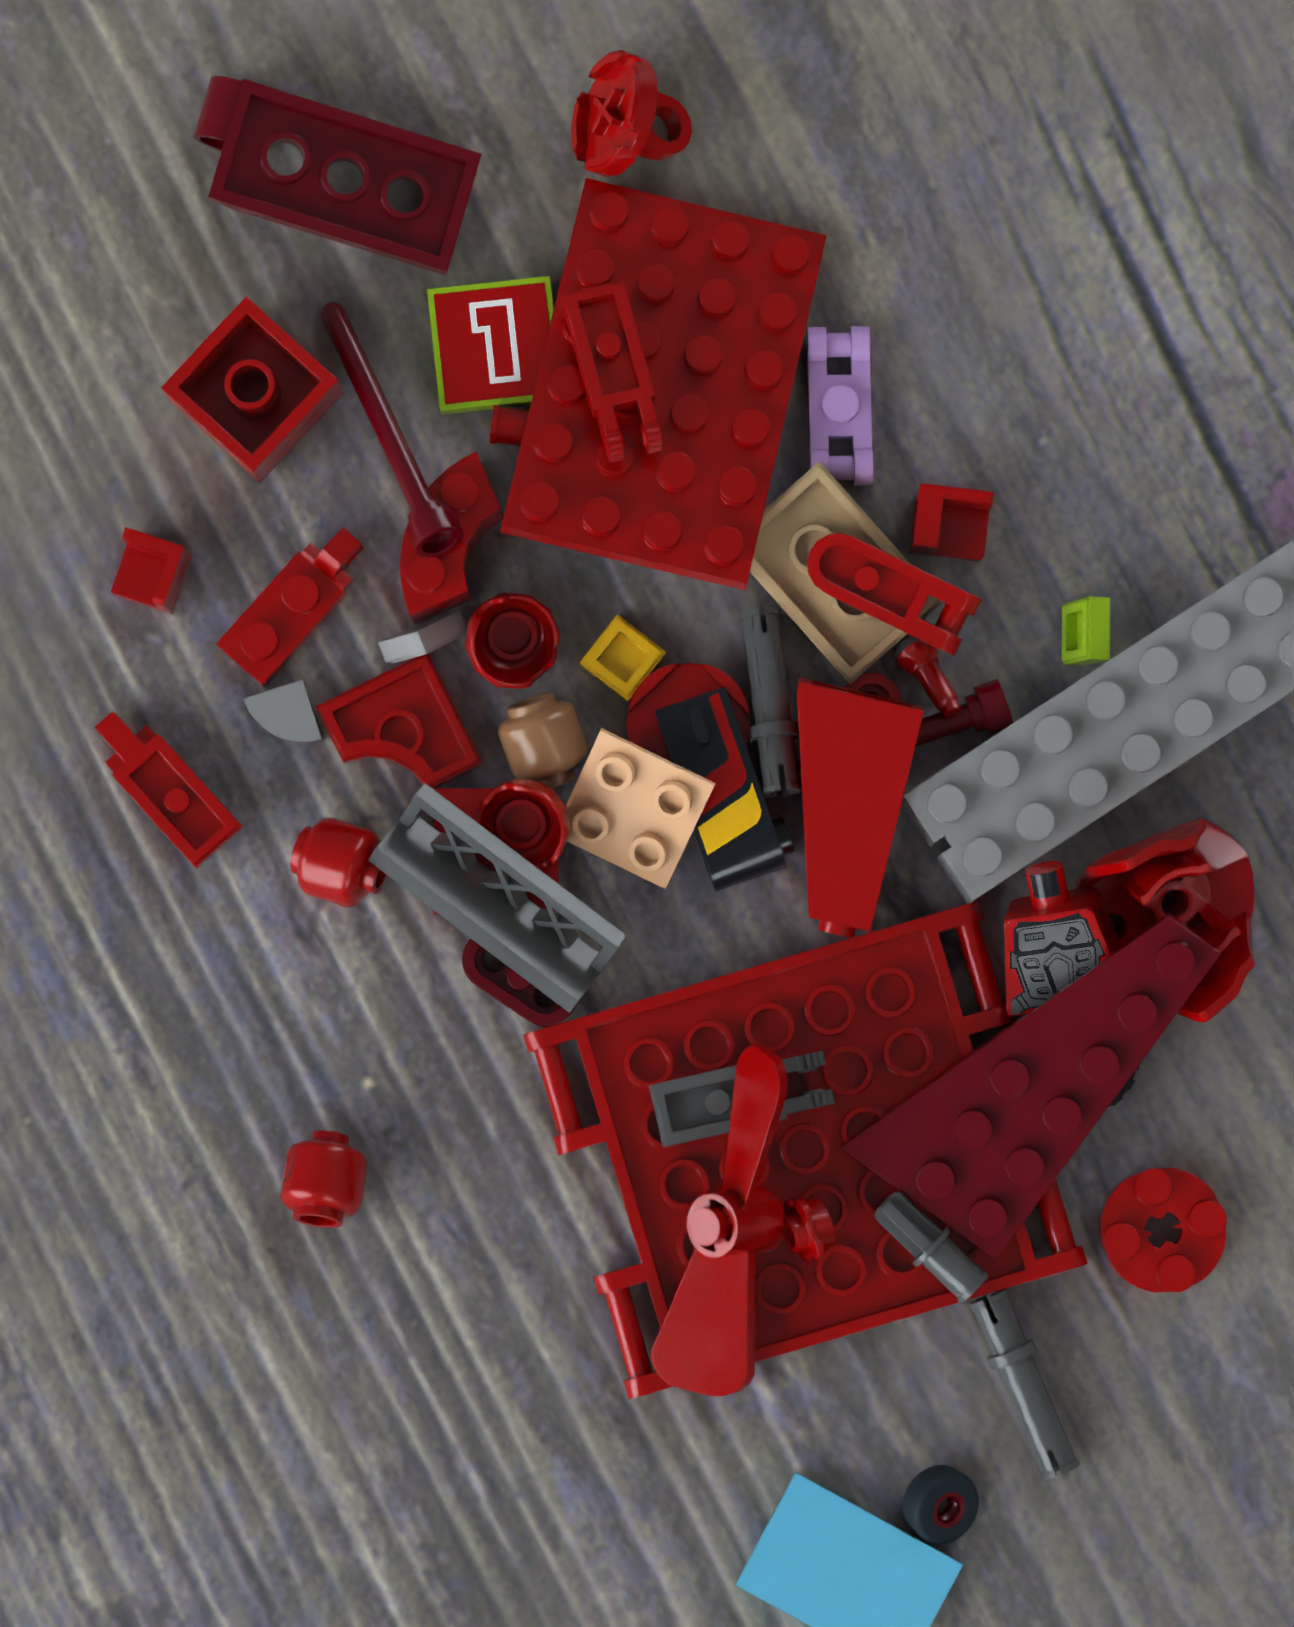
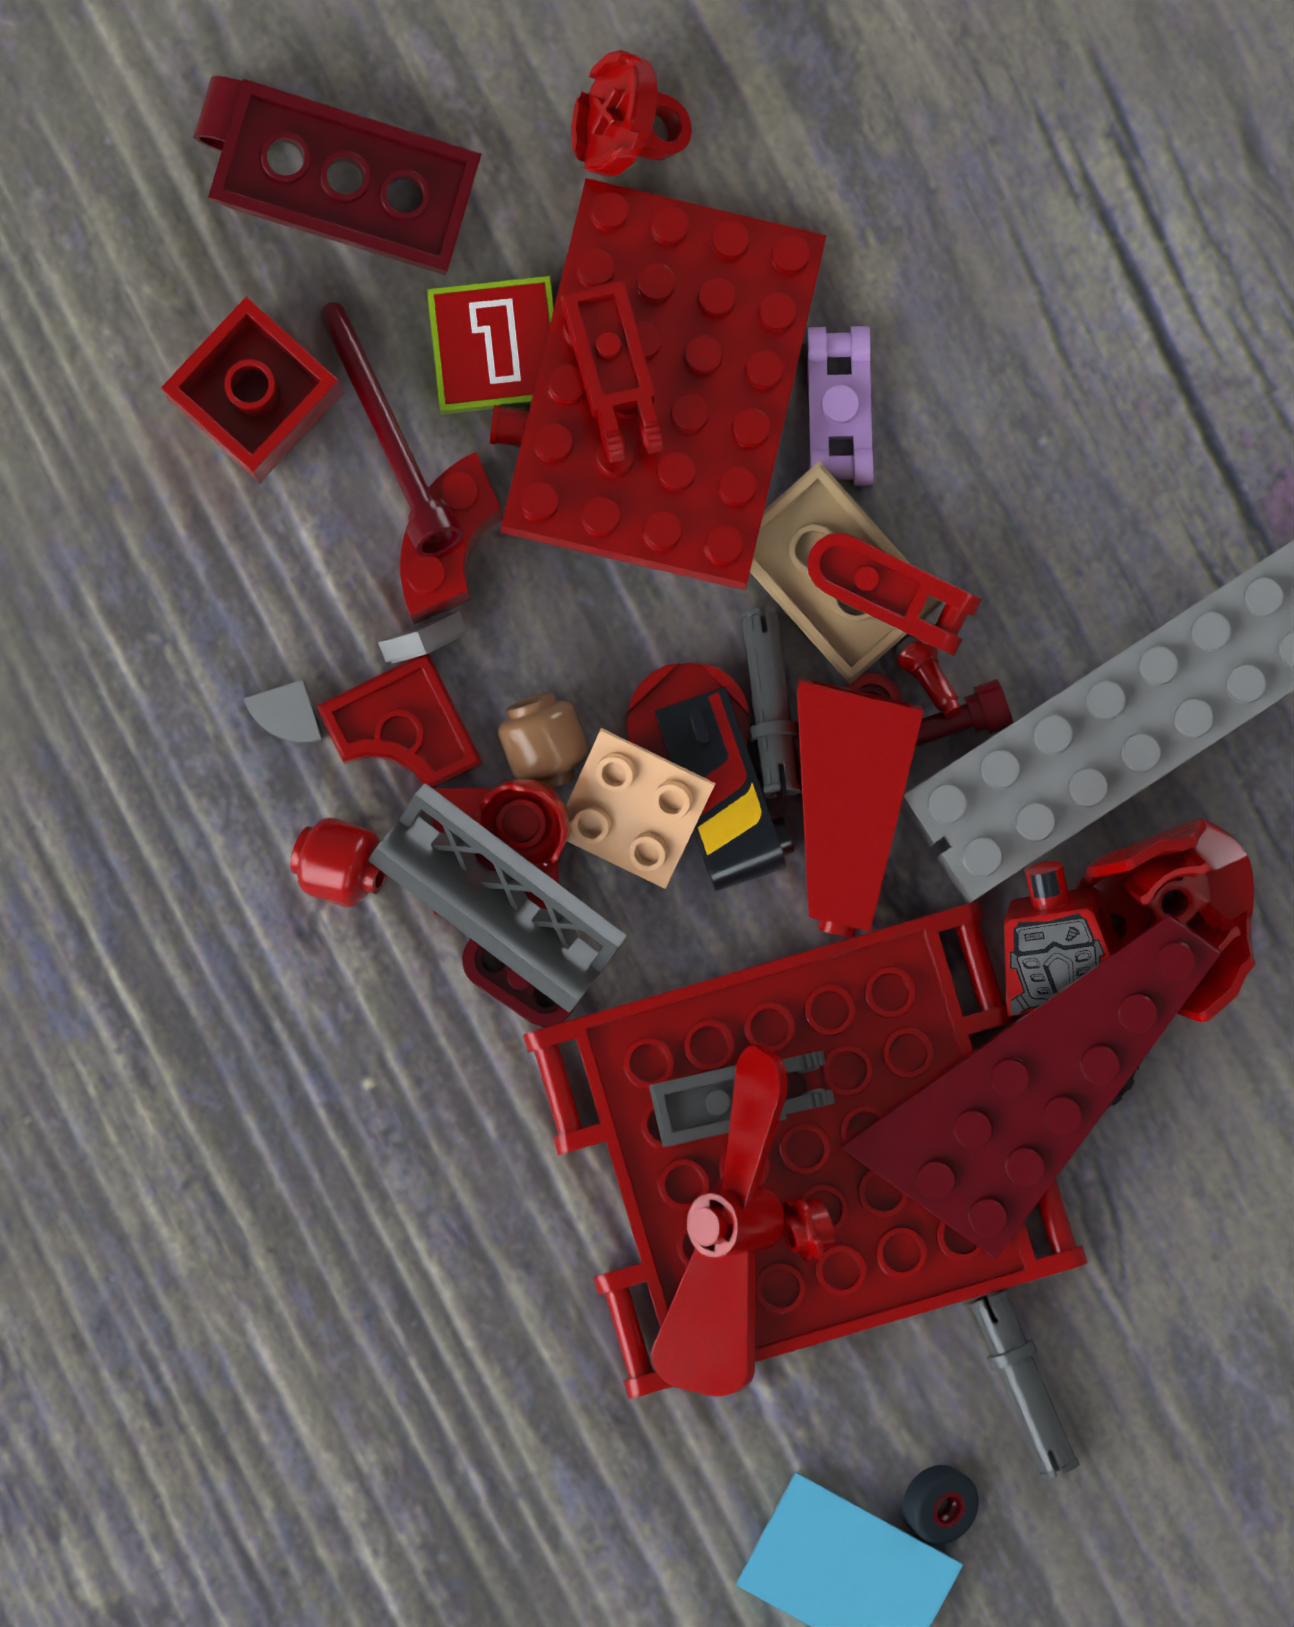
red hinge [94,711,243,869] -> none
red panel [111,527,192,615] -> none
red hinge [216,527,364,687] -> none
red head [280,1130,368,1228] -> none
red hair [464,592,559,689] -> none
yellow tile [579,614,667,703] -> none
dark grey axle [874,1191,989,1304] -> none
red panel [909,483,994,562] -> none
lime tile [1062,596,1110,666] -> none
red plate [1099,1167,1227,1293] -> none

